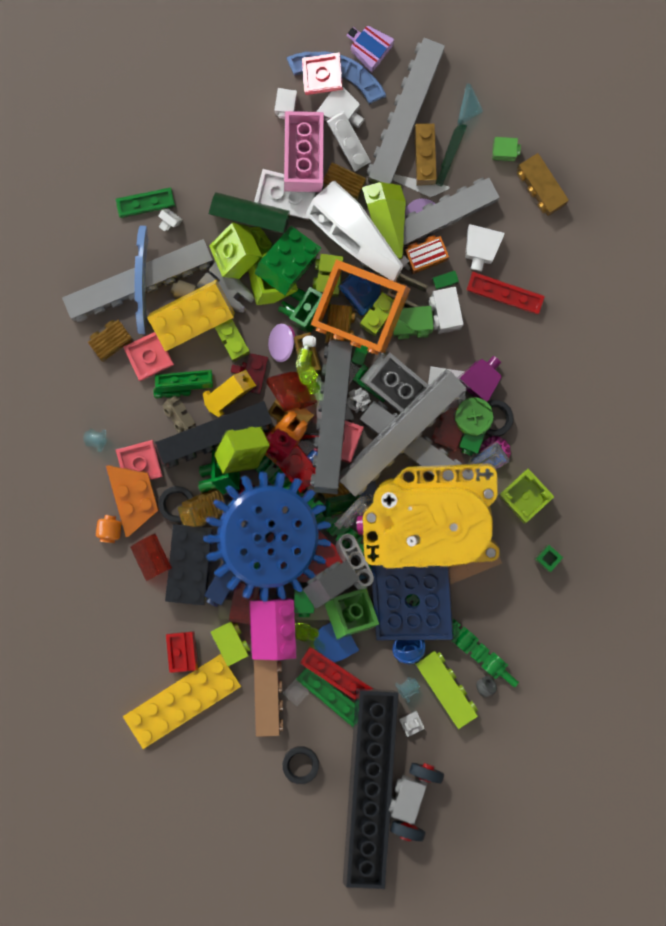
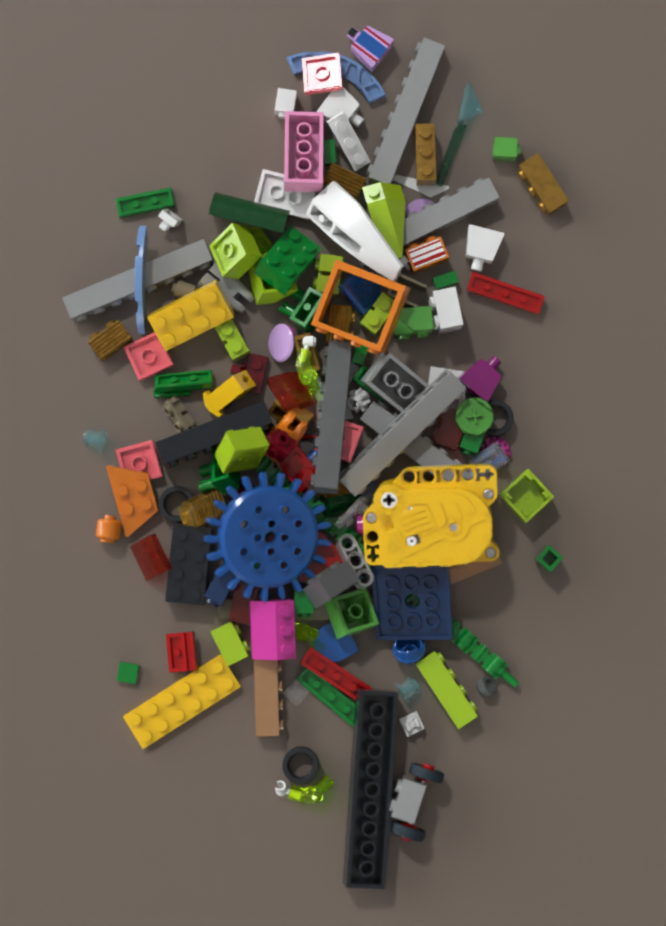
none -> green tile [116,661,140,684]
none -> clear neon green arm [275,775,334,804]
none -> green piece [323,139,337,166]

